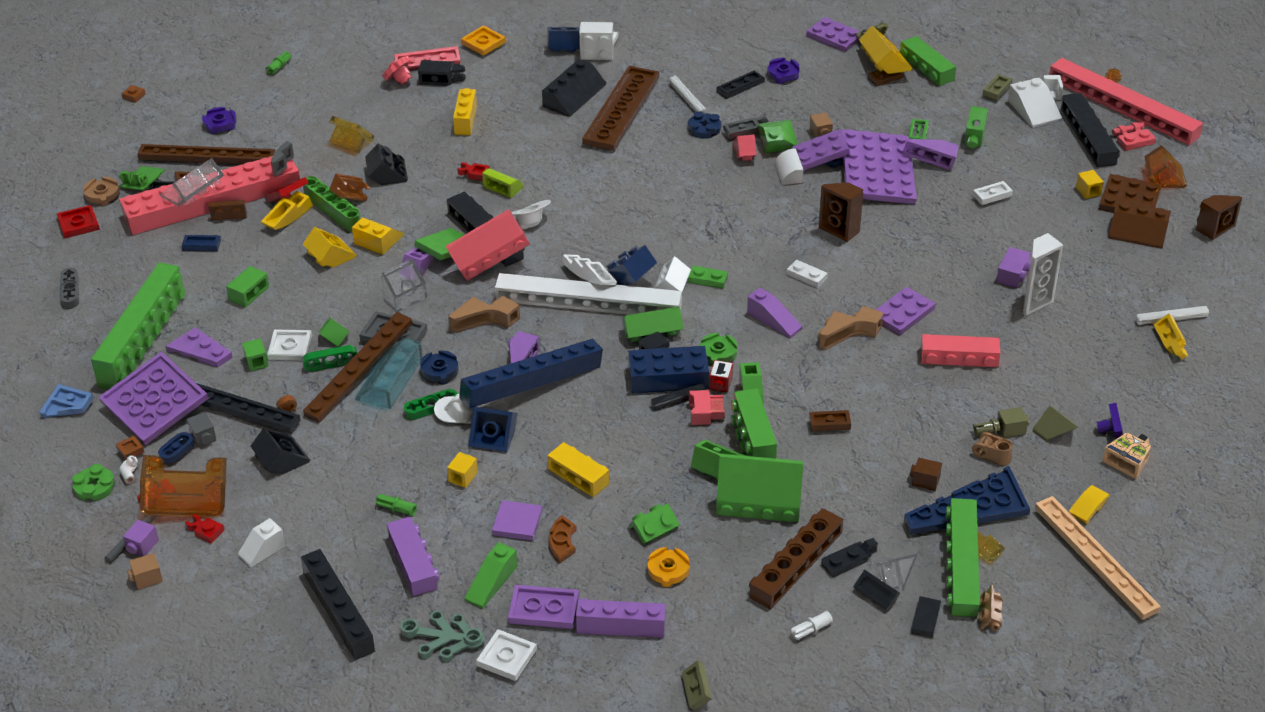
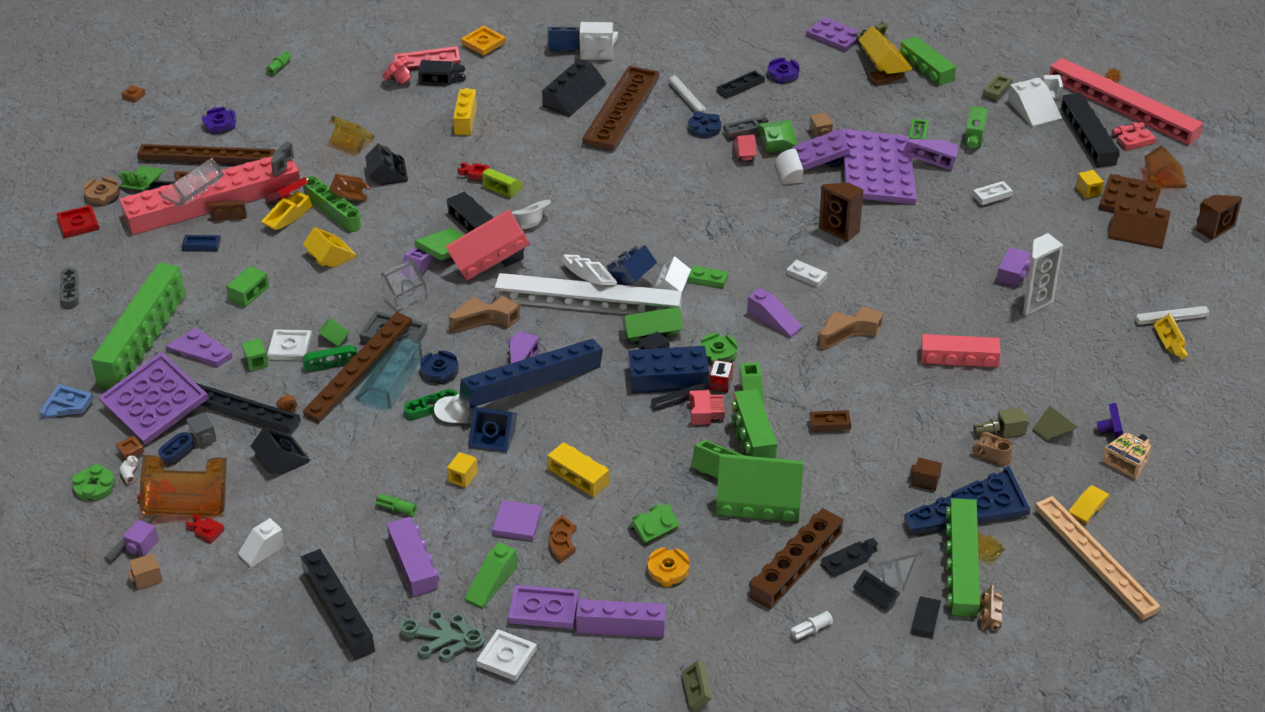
yellow slope [352,217,404,255] -> none
medium lavender plate [876,287,936,336] -> none

